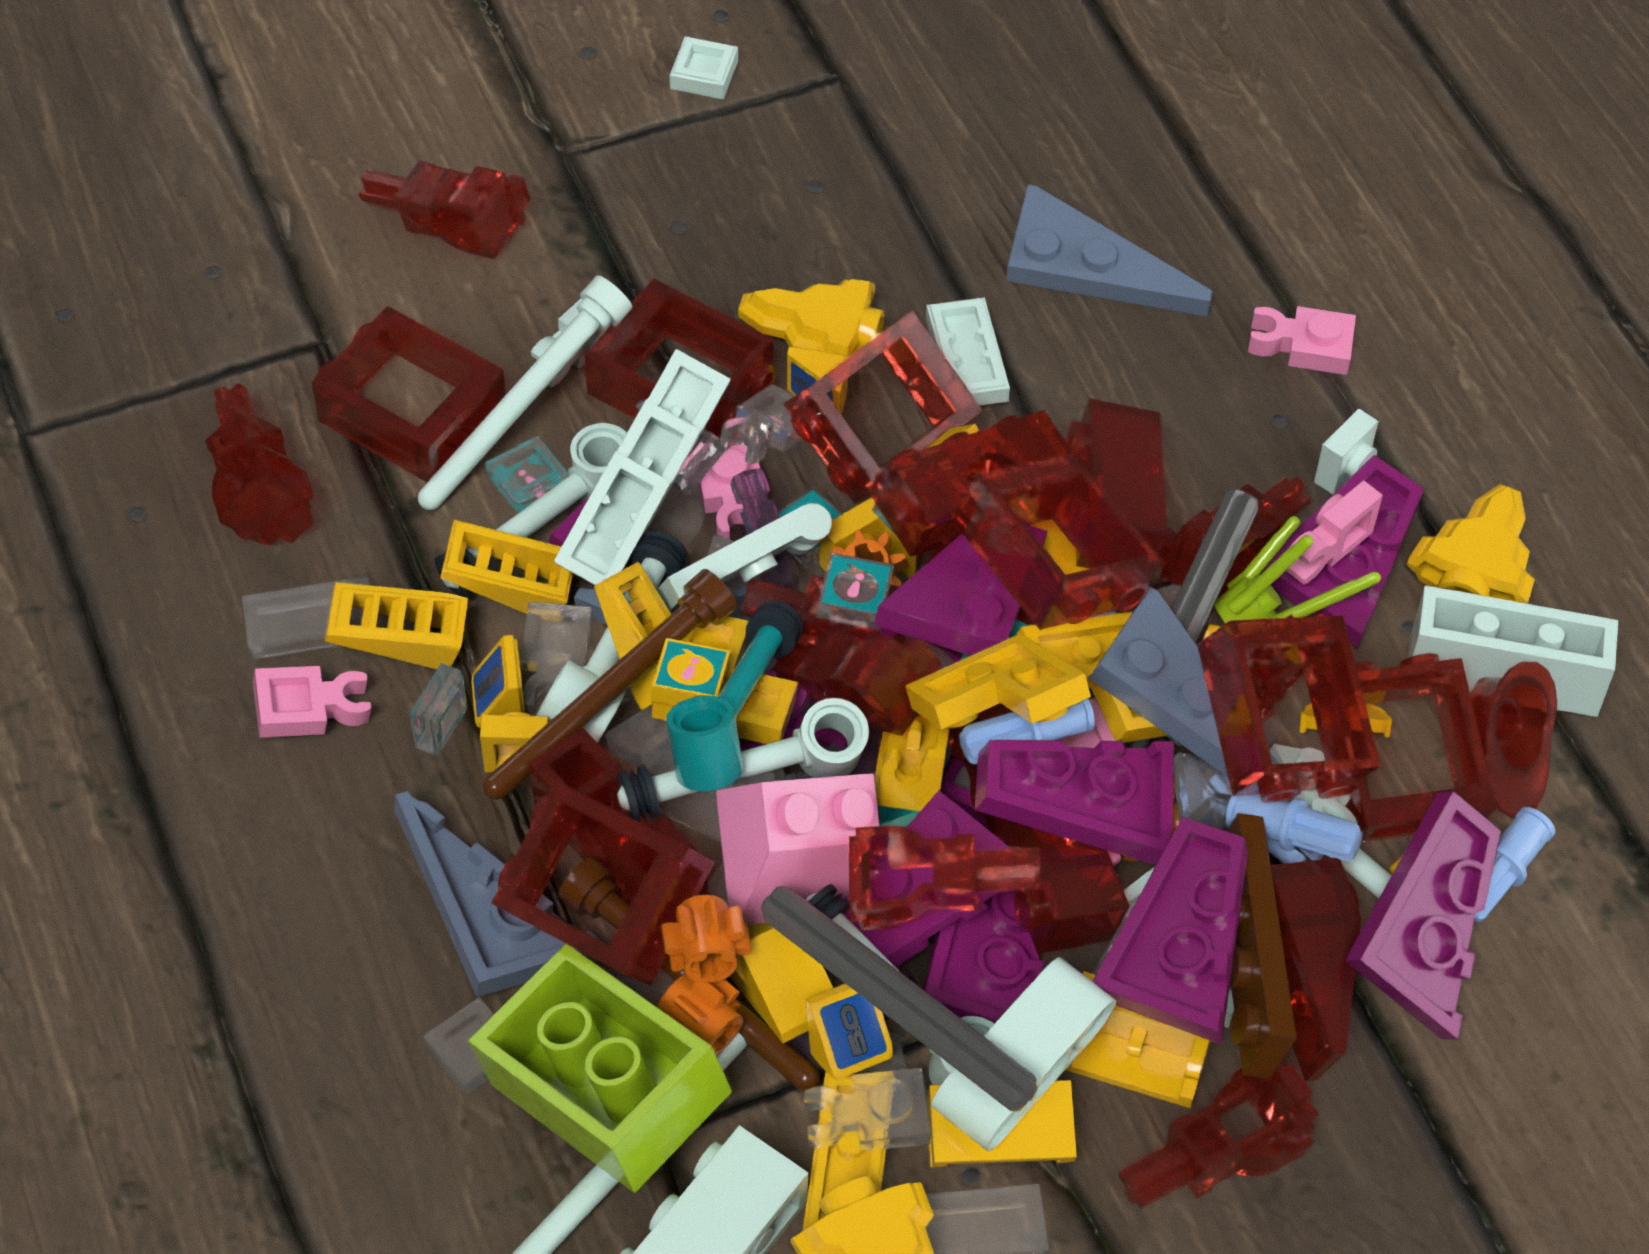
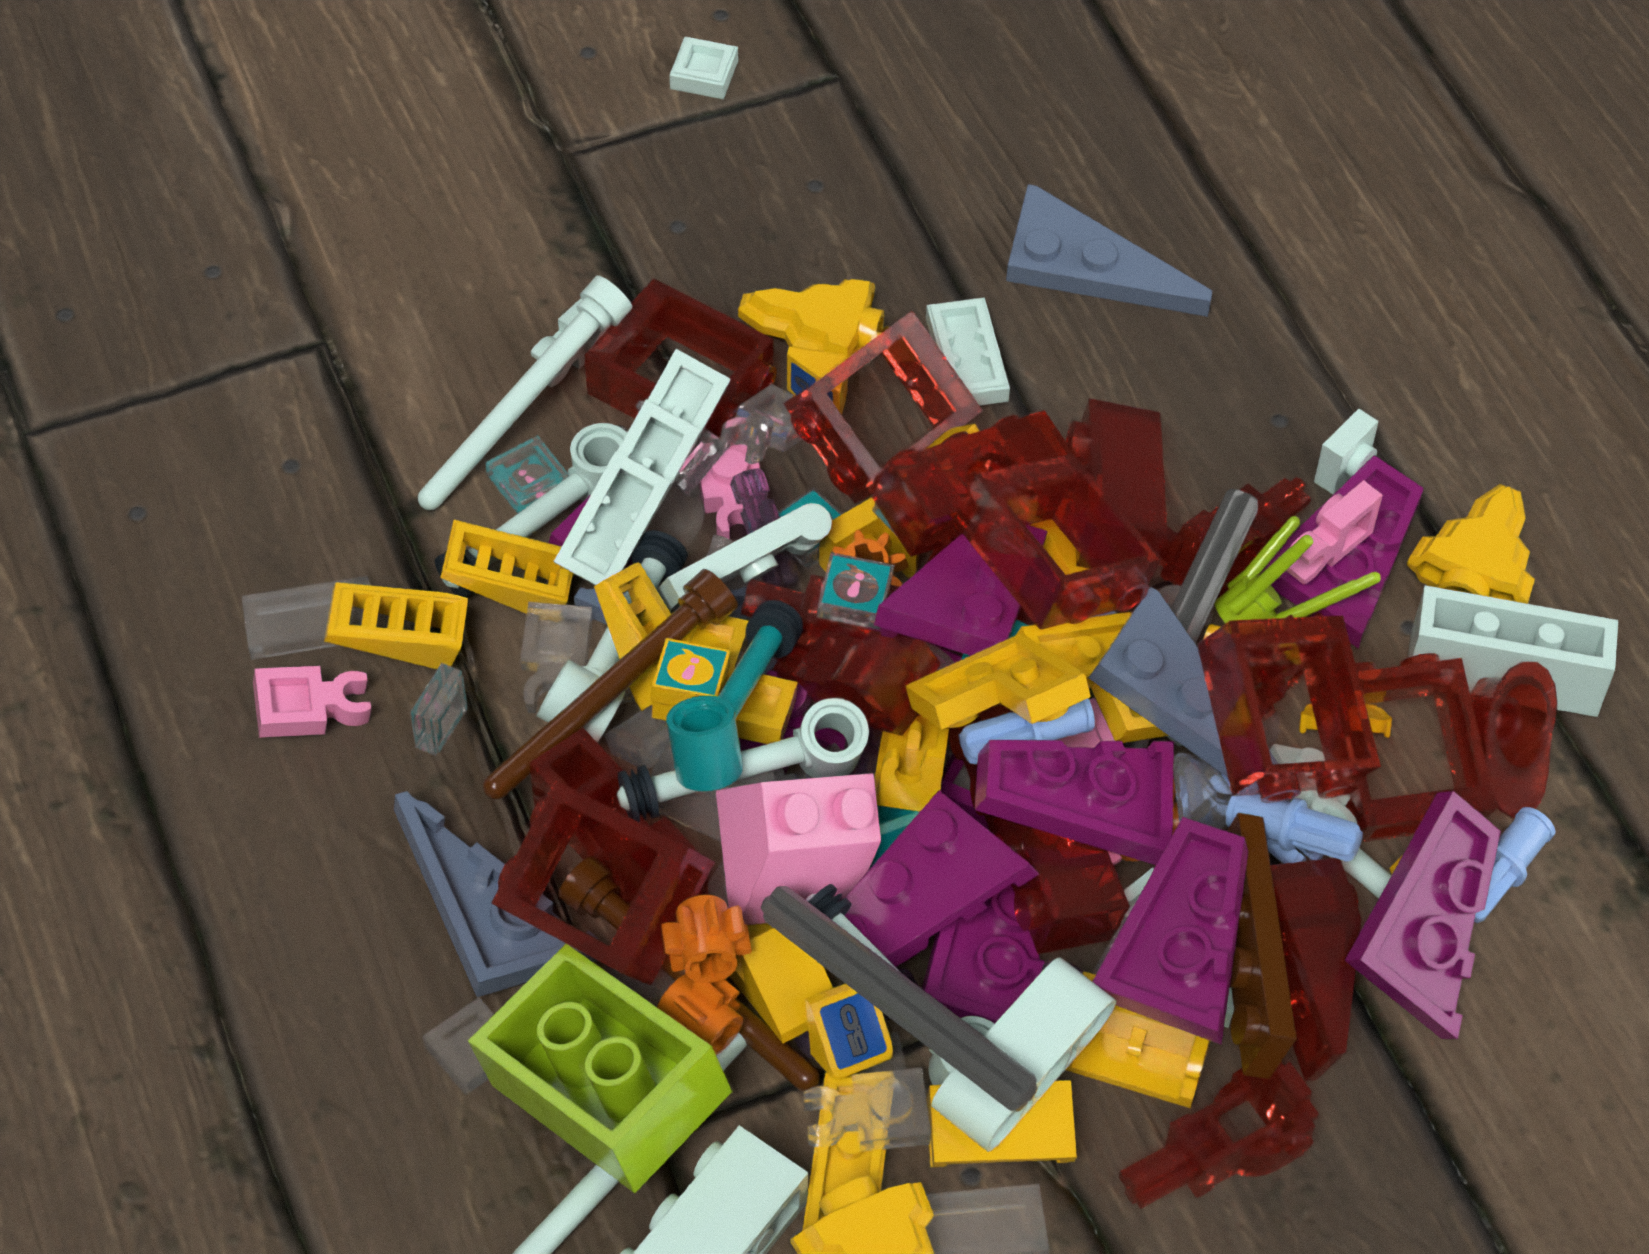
clear red piece [205,383,314,546] -> none
clear red window [312,306,506,483] -> none
clear red piece [359,160,531,259] -> none
yellow slope [471,635,525,728] -> none
yellow plate [480,712,551,774] -> none
clear red piece [849,825,1042,931] -> none
bright pink plate [1248,306,1356,375] -> none

